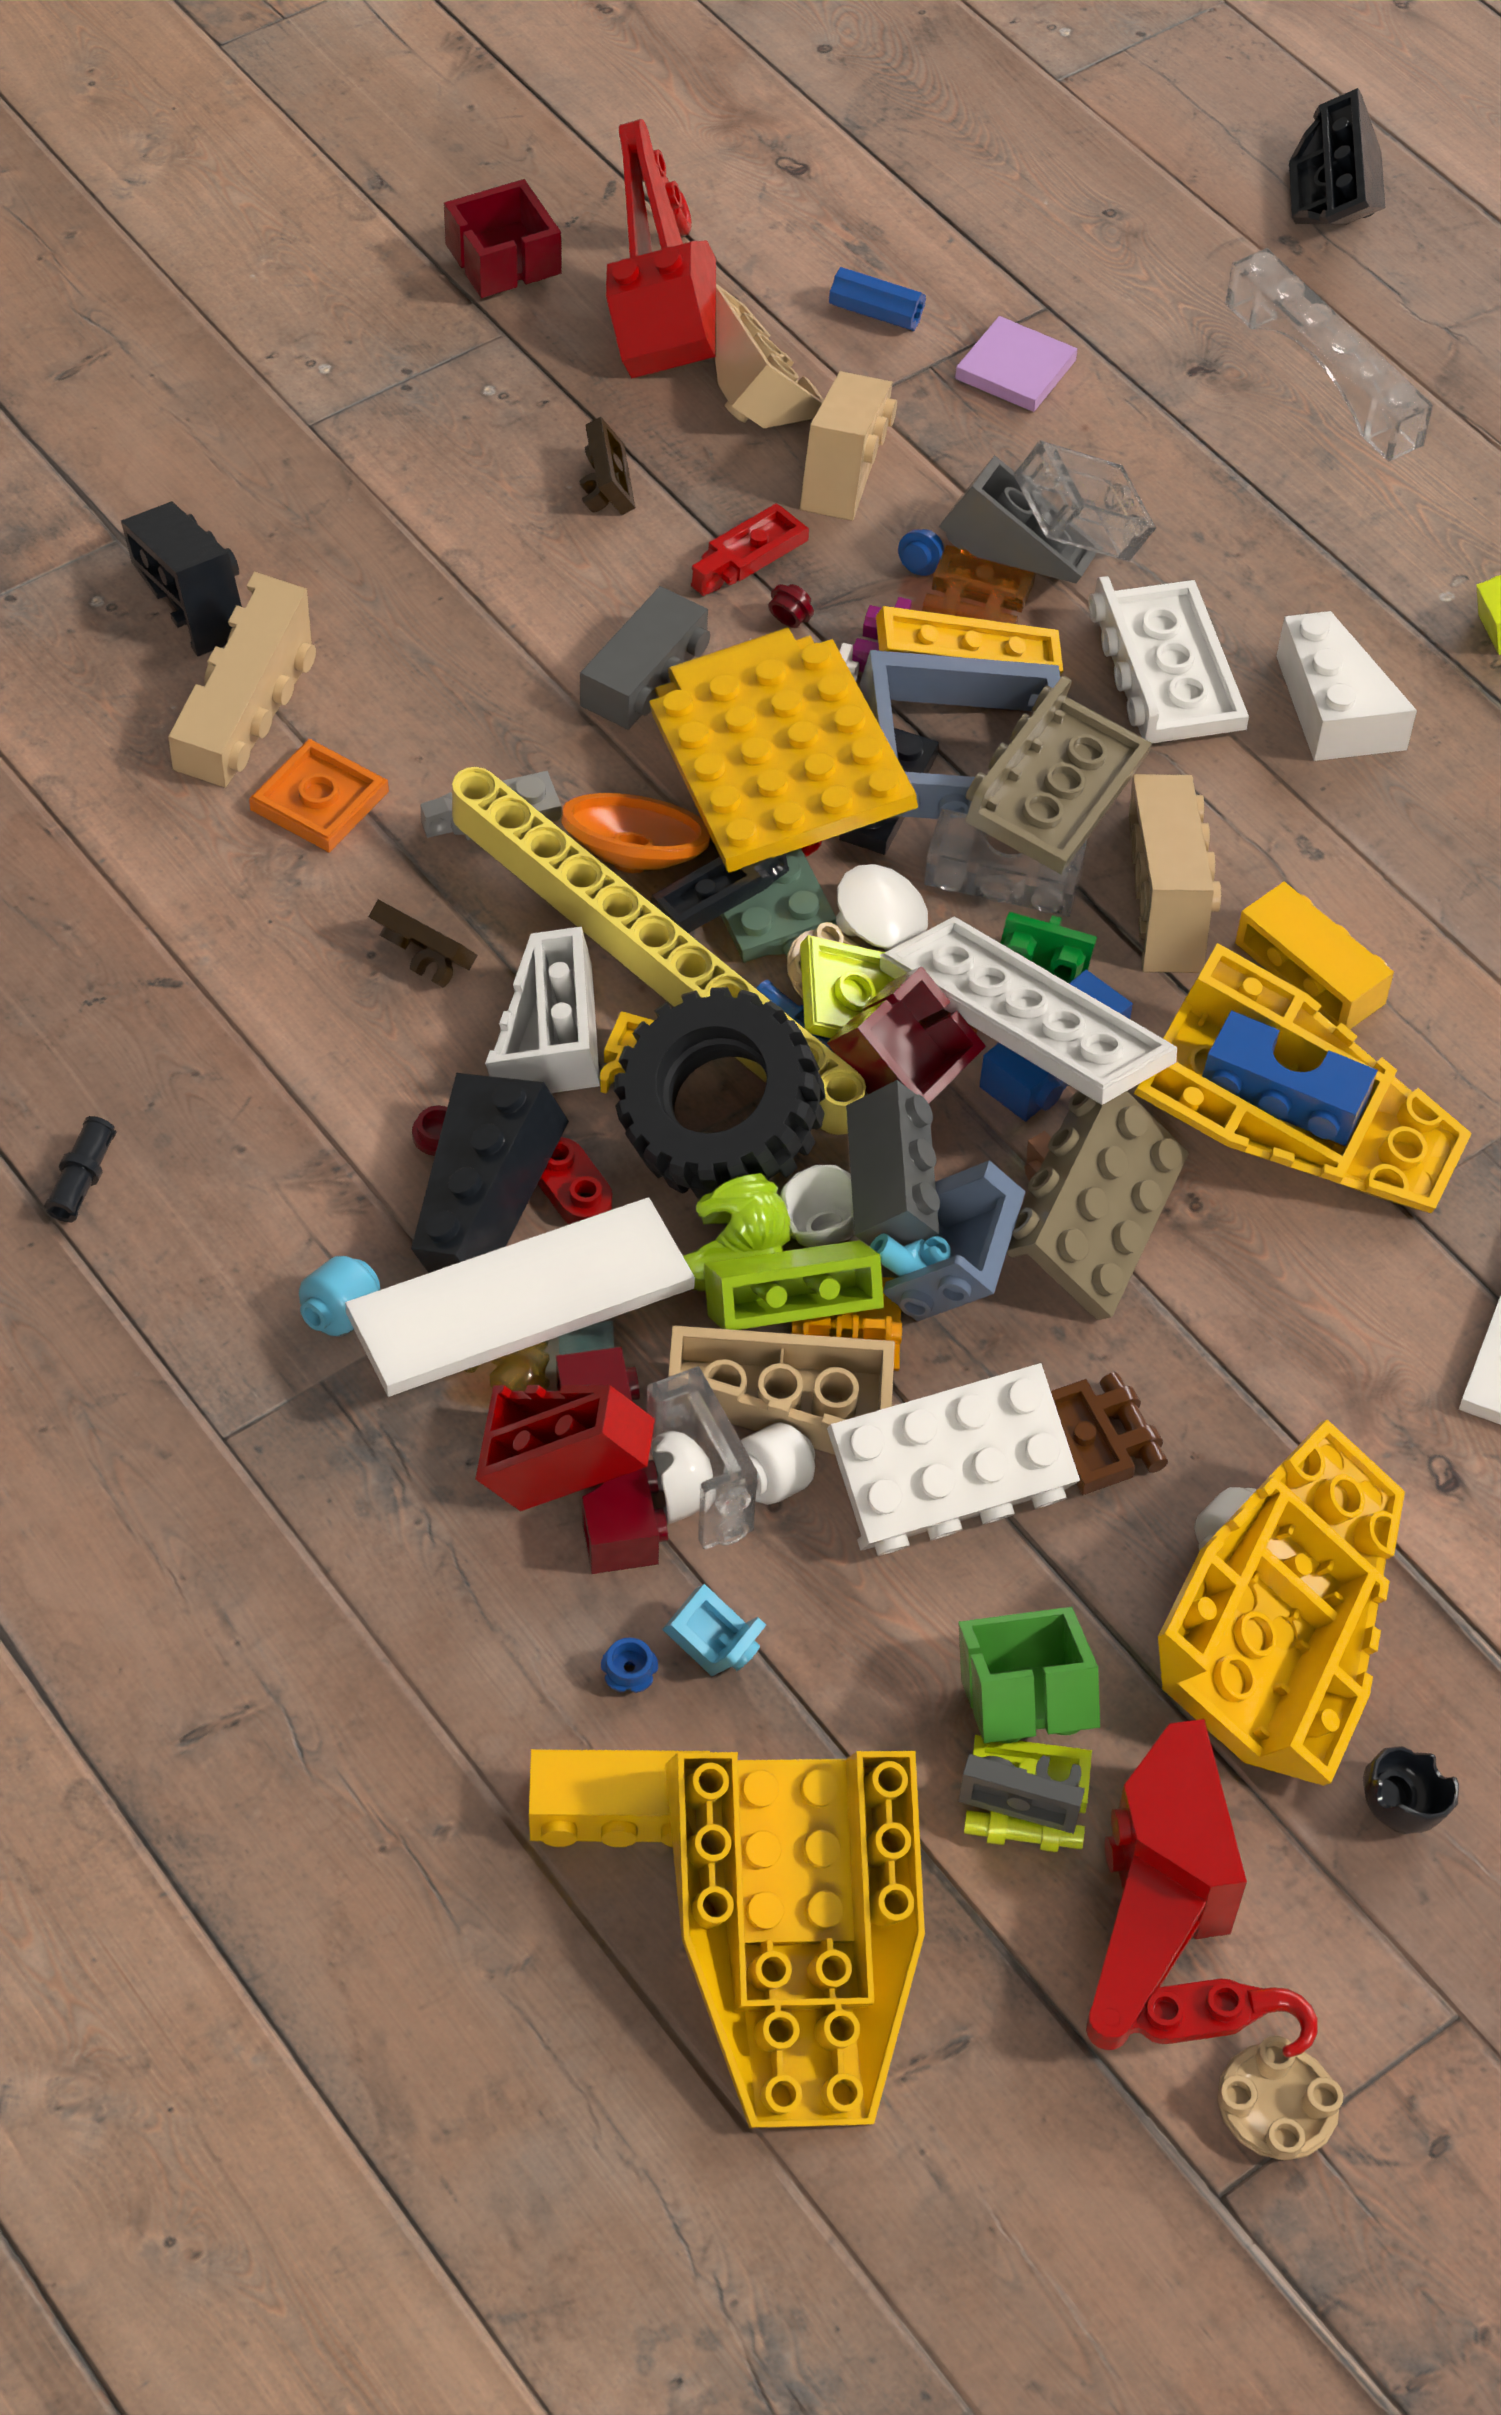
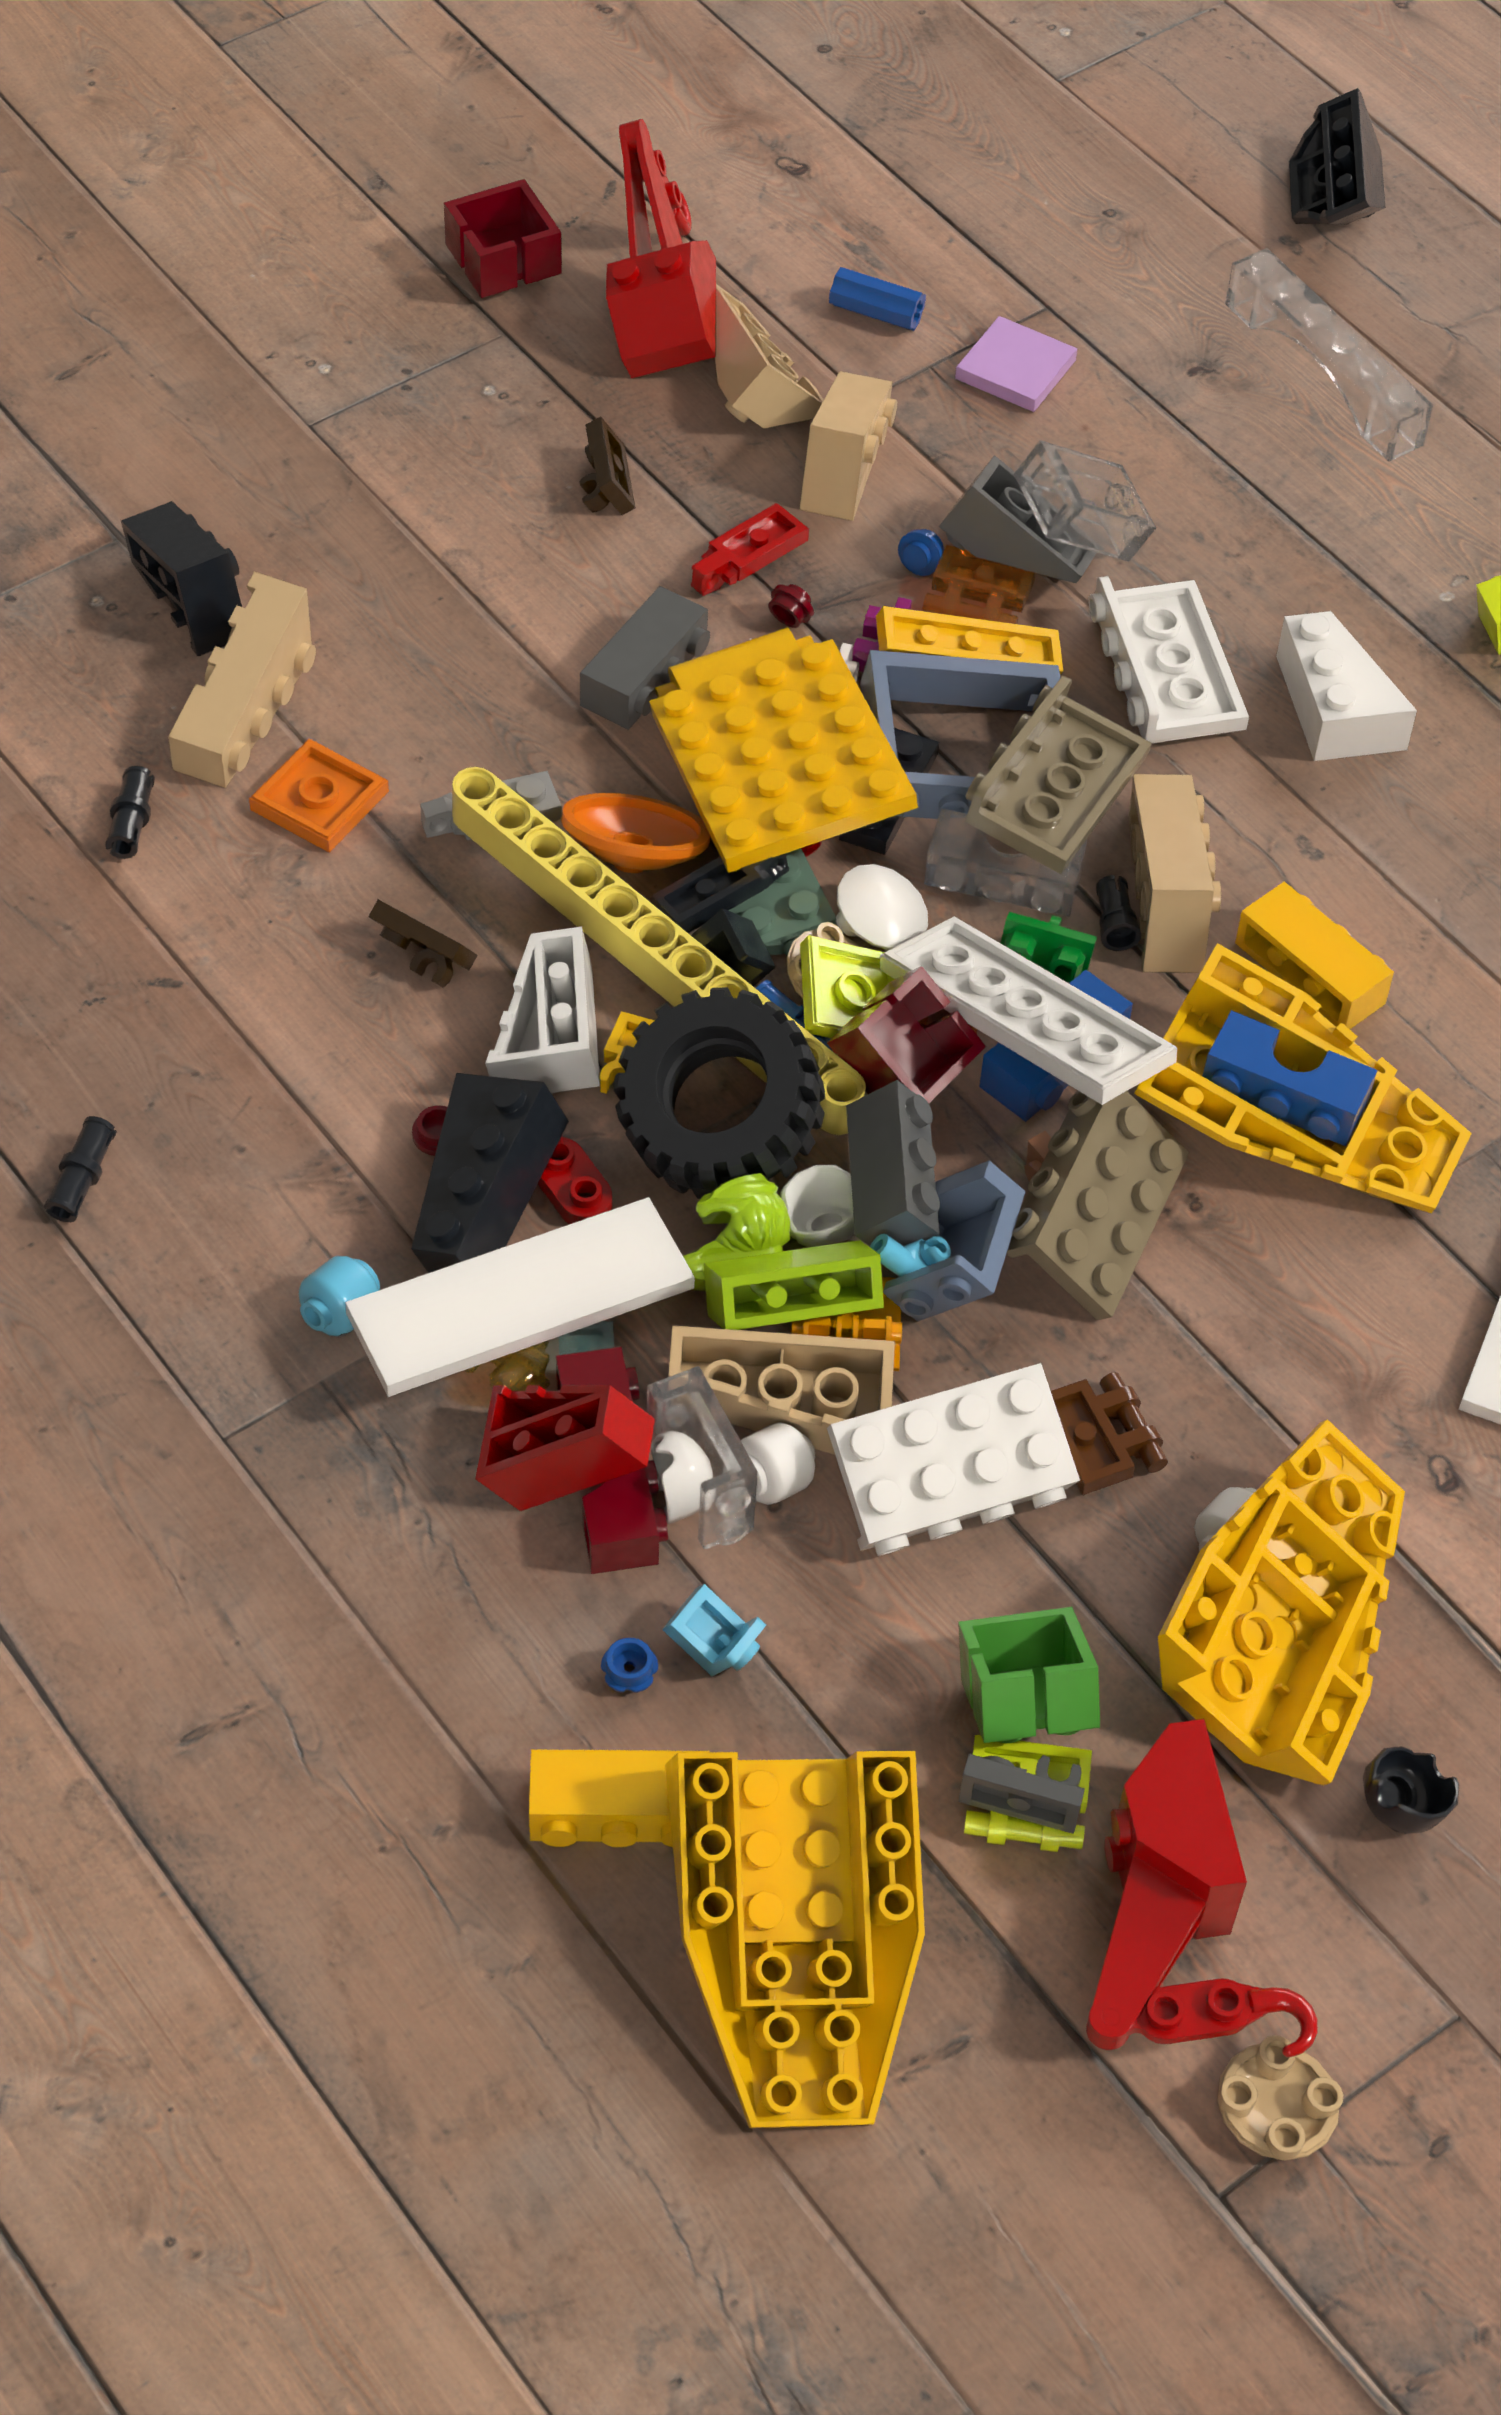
none -> black pin [105,766,155,859]
none -> black panel [691,908,776,986]
none -> black pin [1095,875,1141,951]

